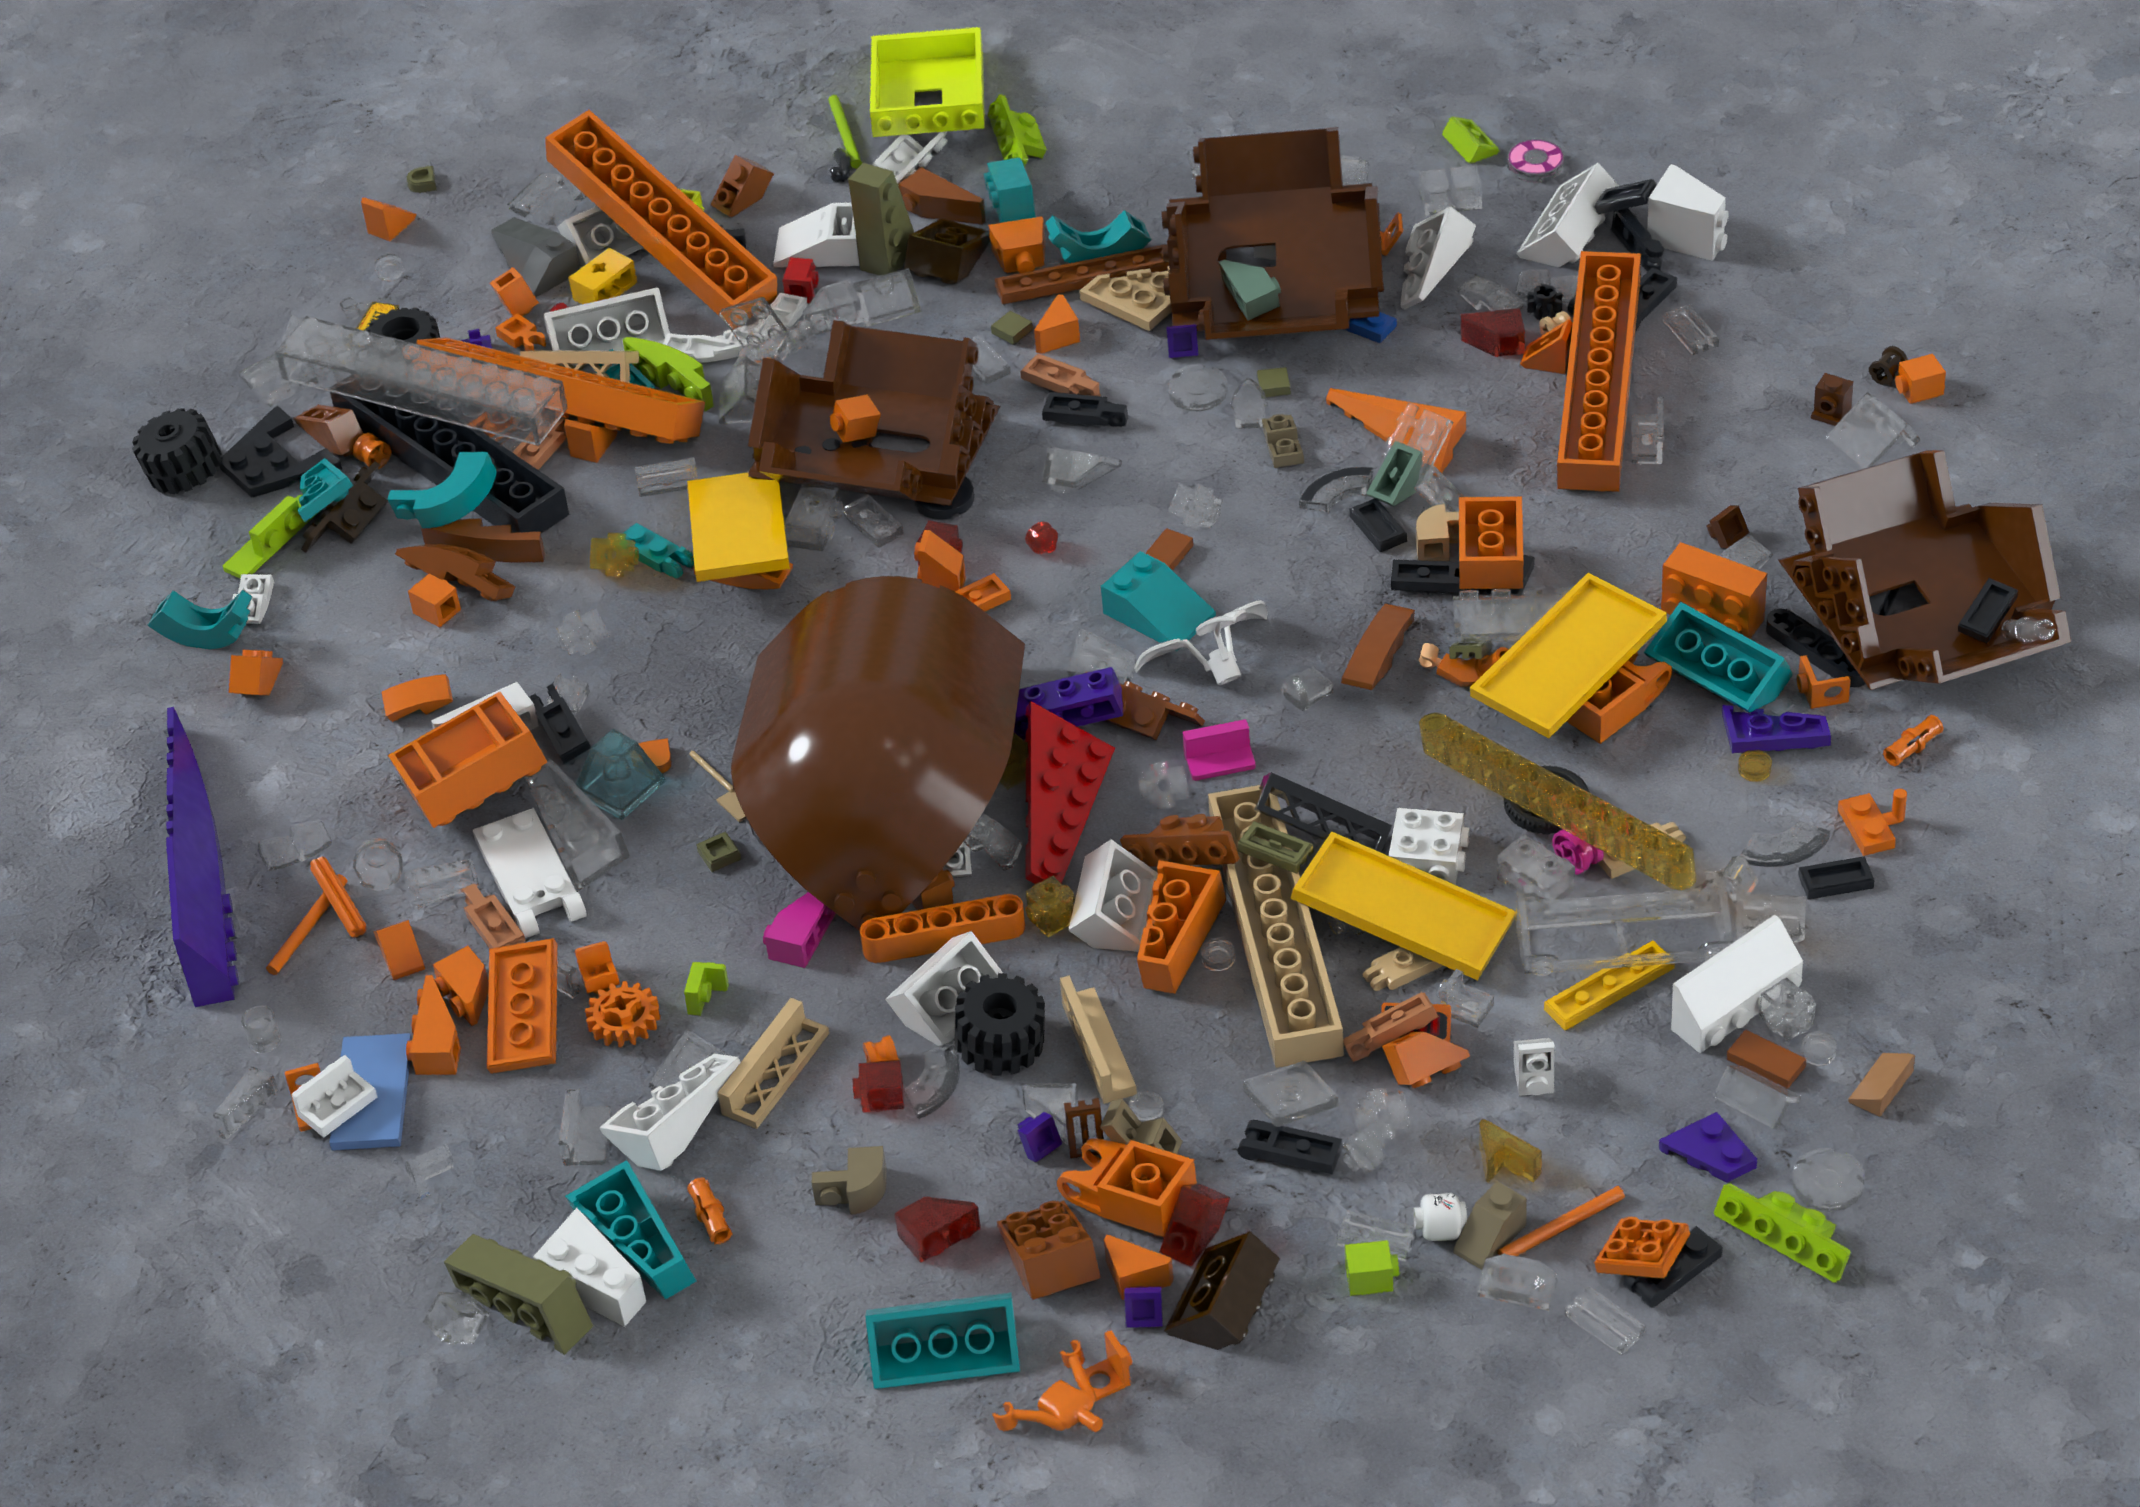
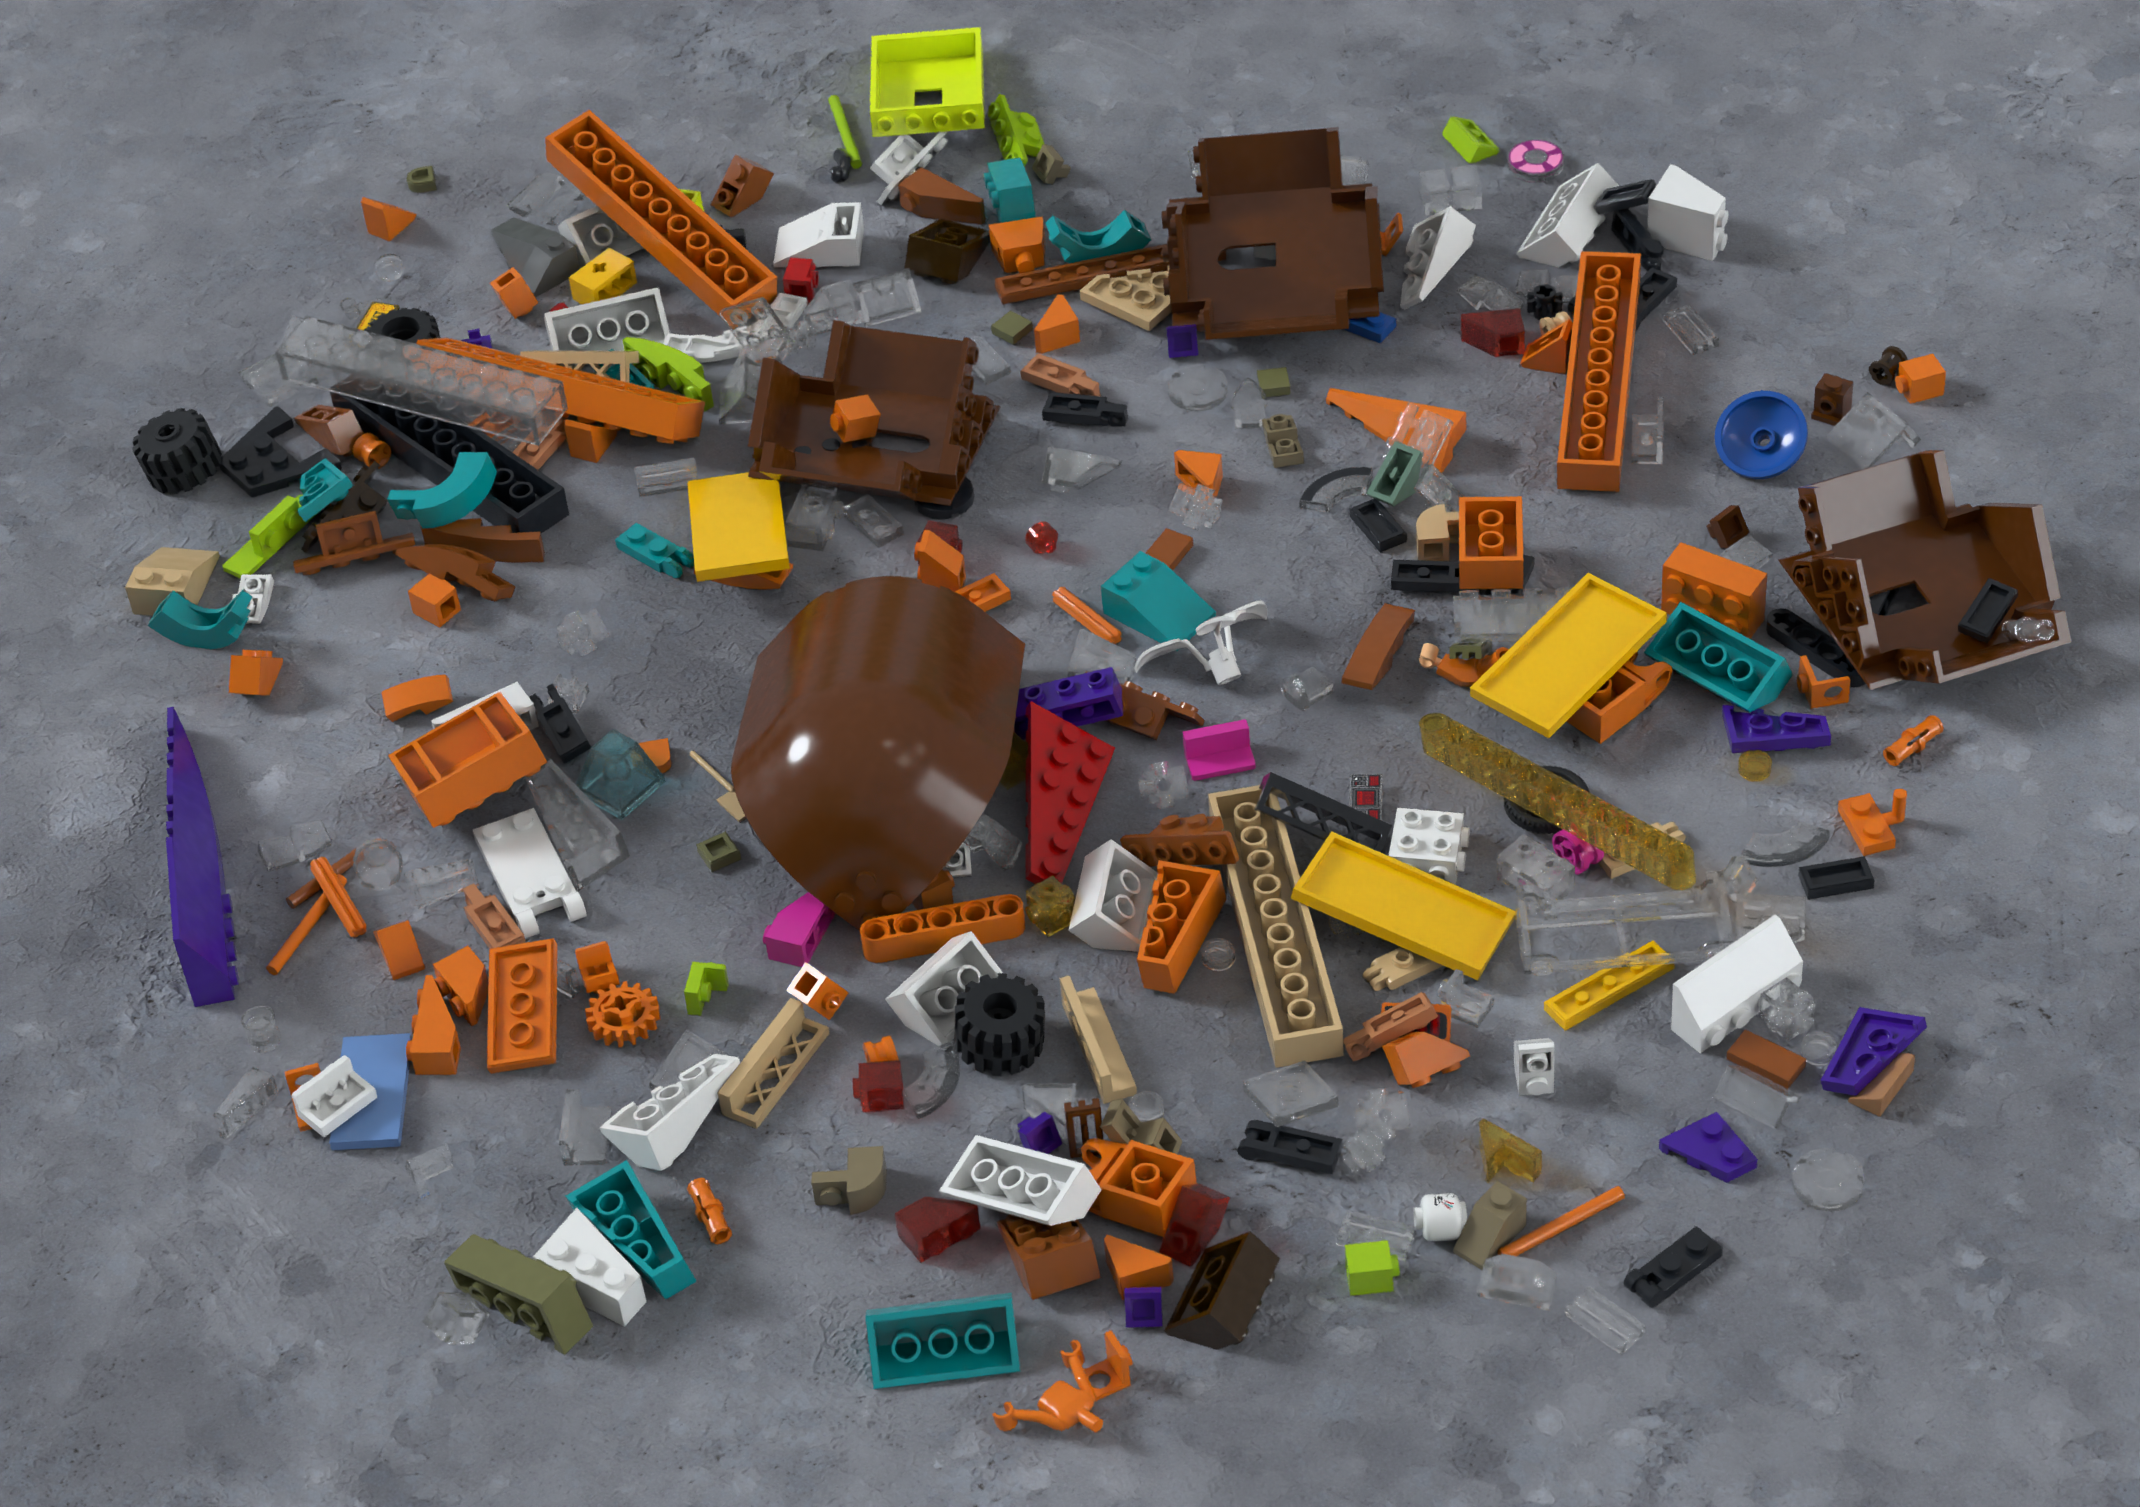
orange plate [495,313,547,351] -> none
clear yellow brick [590,533,639,577] -> none
olive wedge [848,163,914,279] -> none
sand green slope [1219,260,1281,321] -> none
olive tile [1238,821,1313,874] -> none
orange tile [1594,1217,1690,1278] -> none
lime bracket [1714,1183,1850,1283] -> none
none -> tan slope [125,547,220,616]
none -> dark orange bar [286,843,371,909]
none -> dark orange bracket [293,511,416,575]
none -> orange brick [786,963,849,1021]
none -> white slope [939,1135,1102,1226]
none -> dark tan tile [1032,144,1071,185]
none -> orange axle [1052,587,1122,646]
none -> orange slope [1174,450,1223,508]
none -> tile [1349,774,1383,821]
none -> blue dish [1715,391,1808,479]
none -> dark purple wing [1821,1007,1927,1096]

